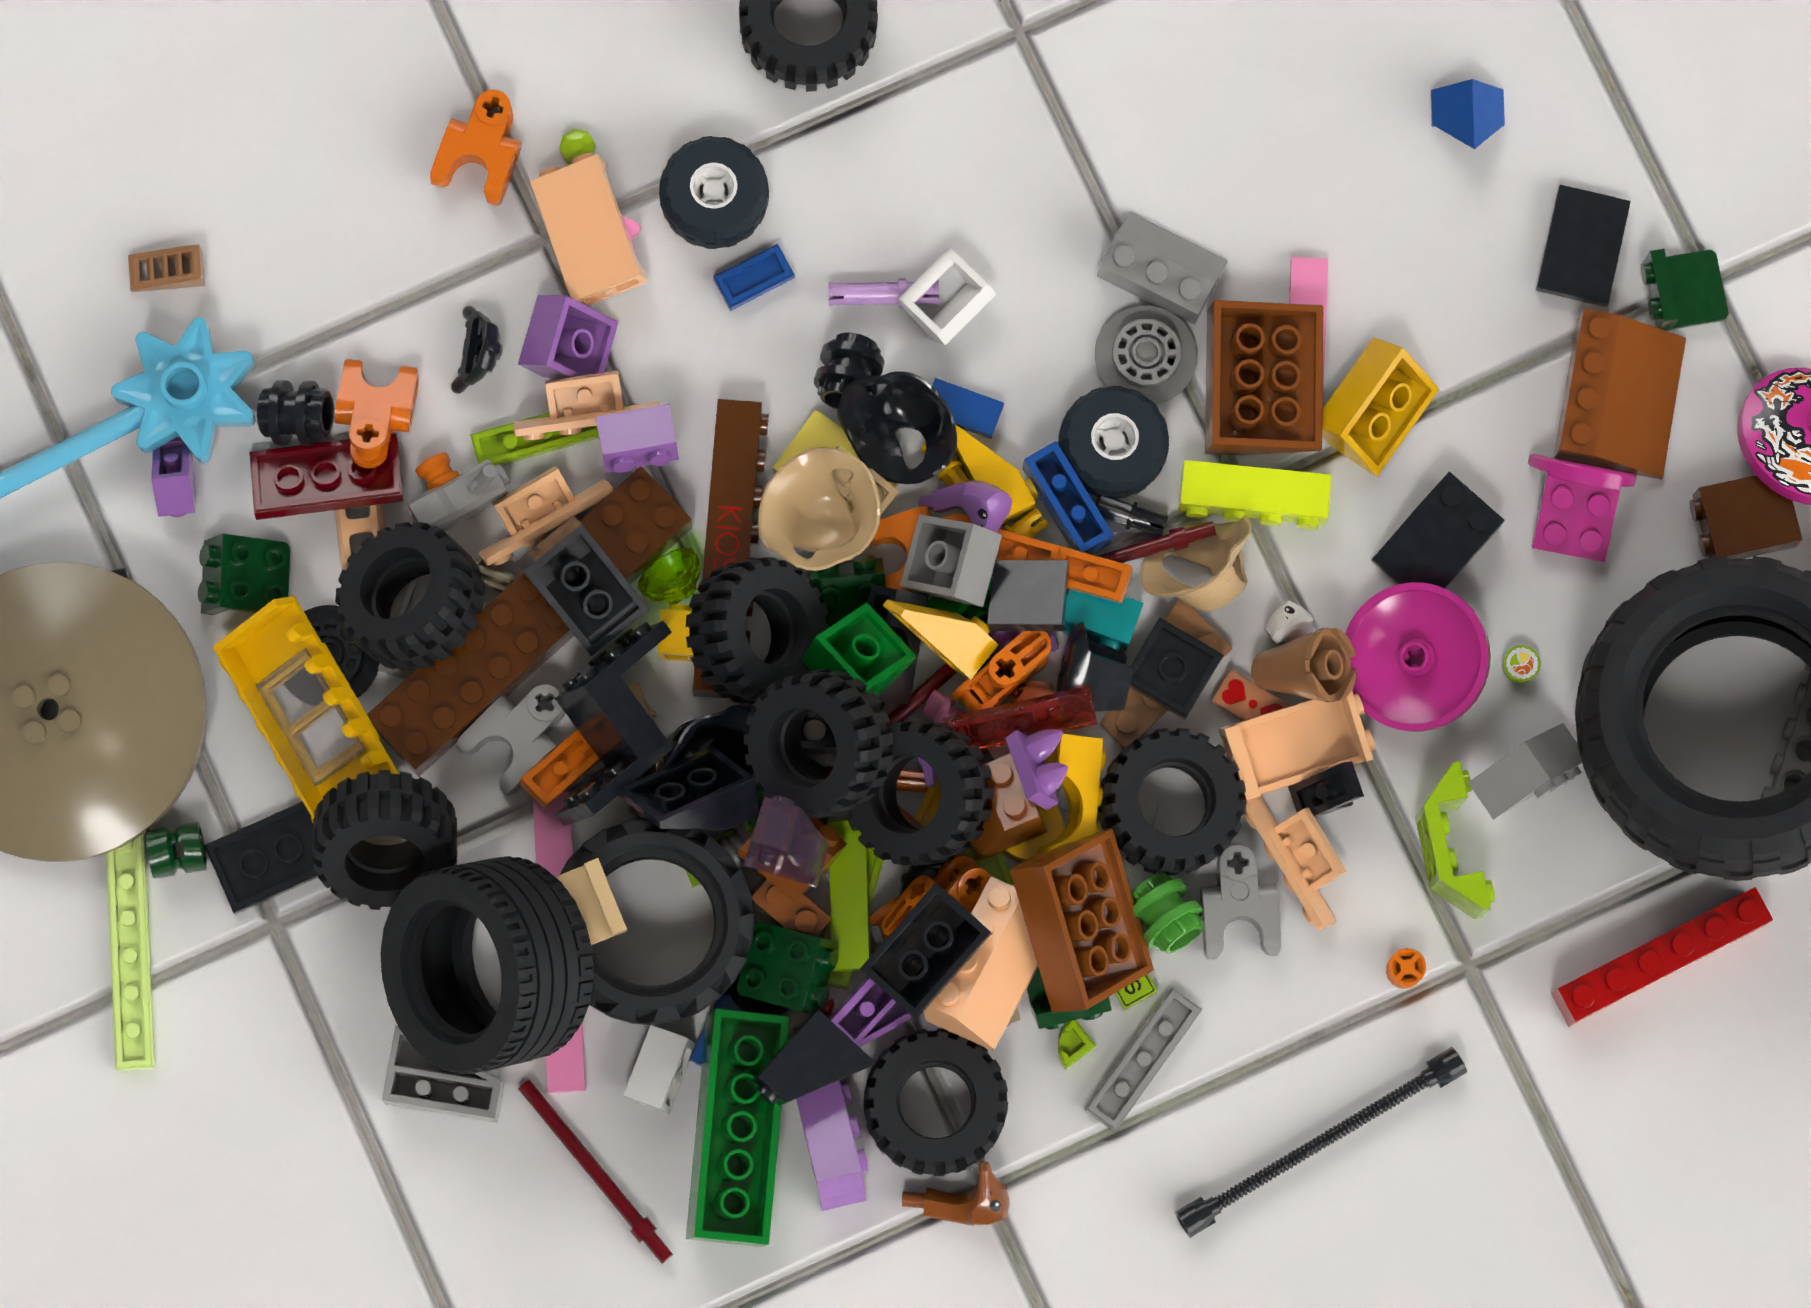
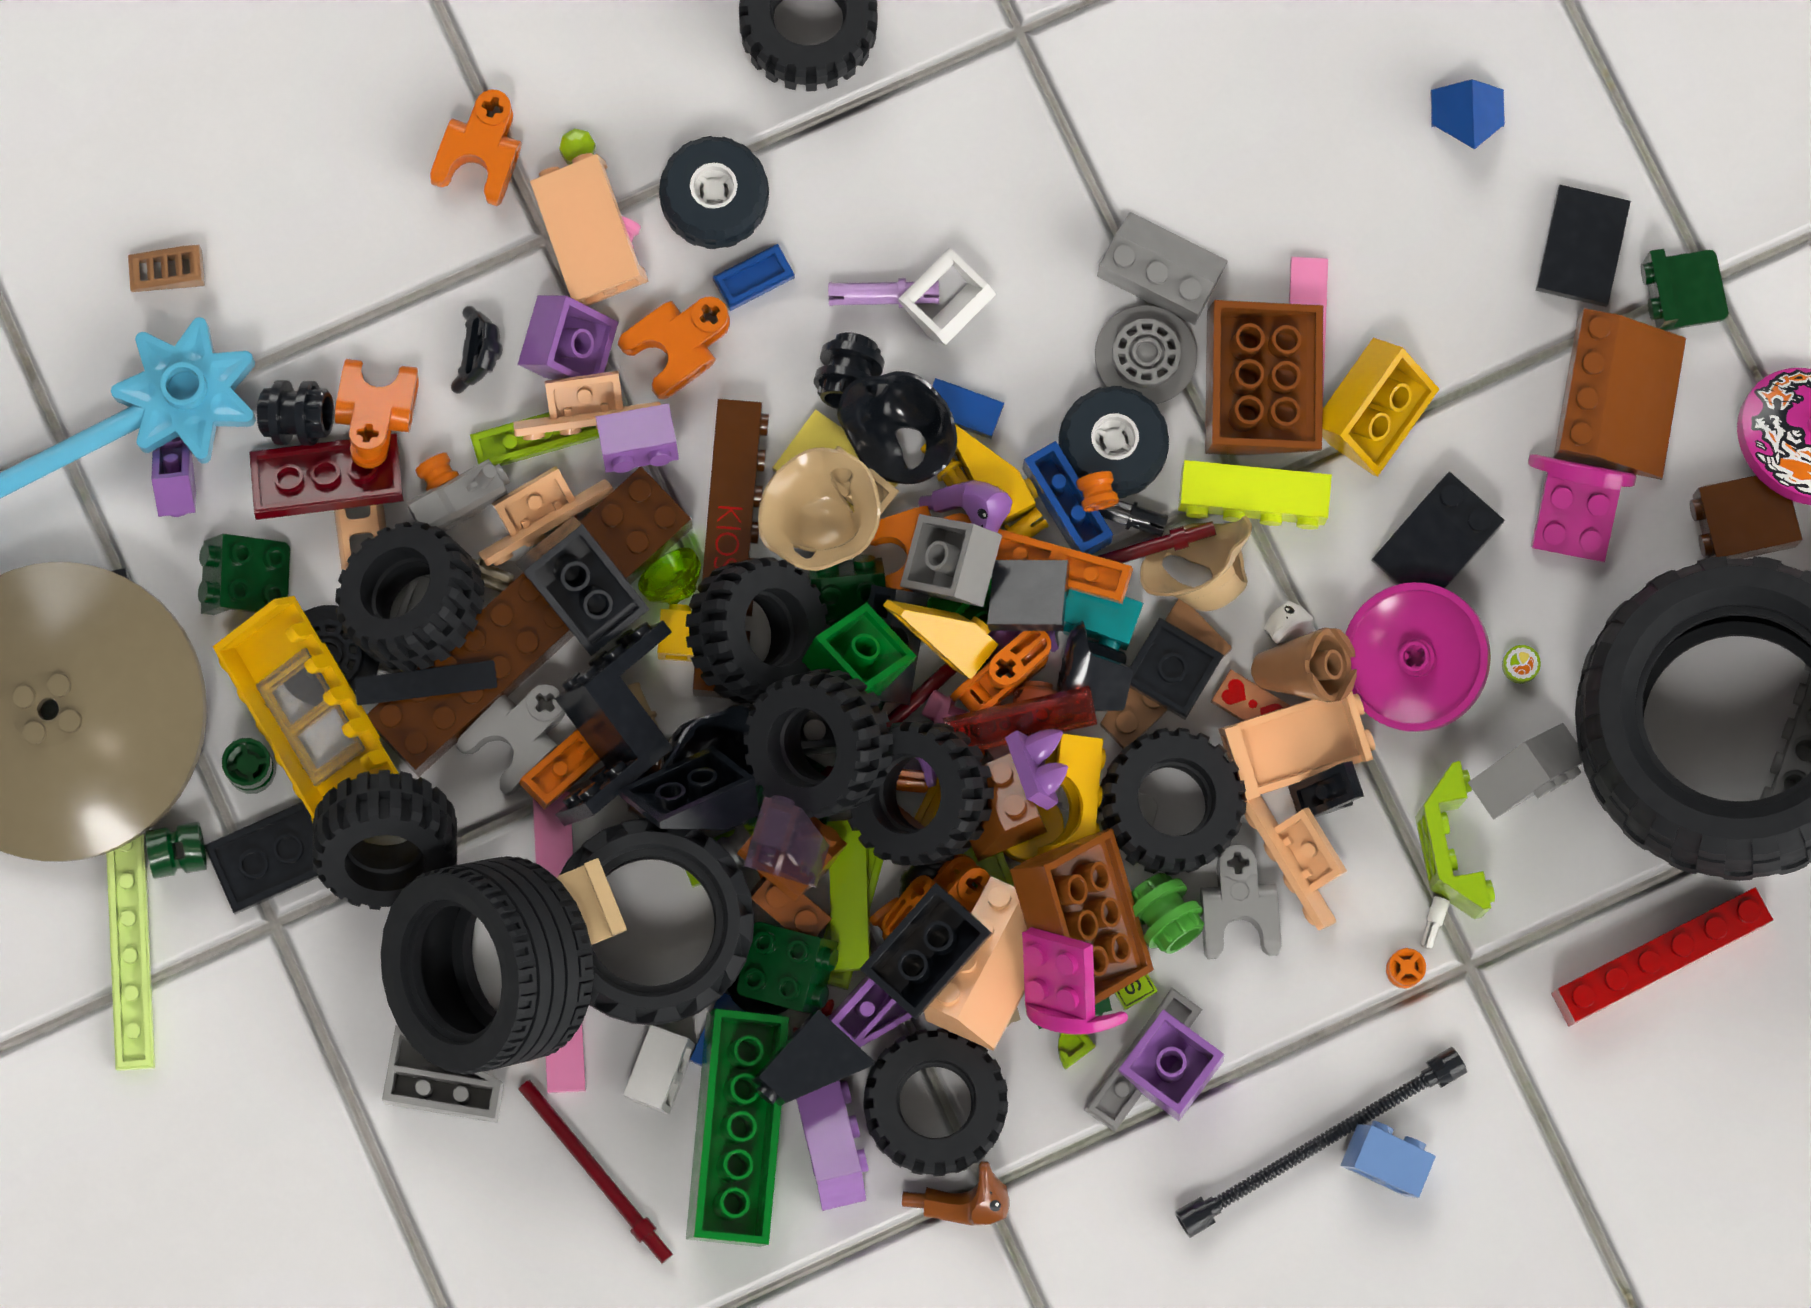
none -> dark green wheel [222,738,276,794]
none -> black sticker [354,660,497,706]
none -> orange piece [617,296,730,399]
none -> dark pink piece [1022,927,1128,1034]
none -> orange wheel [1076,471,1119,512]
none -> medium lavender slope [1118,1009,1225,1121]
none -> medium blue brick [1340,1121,1436,1198]
none -> white pin [1421,896,1450,949]

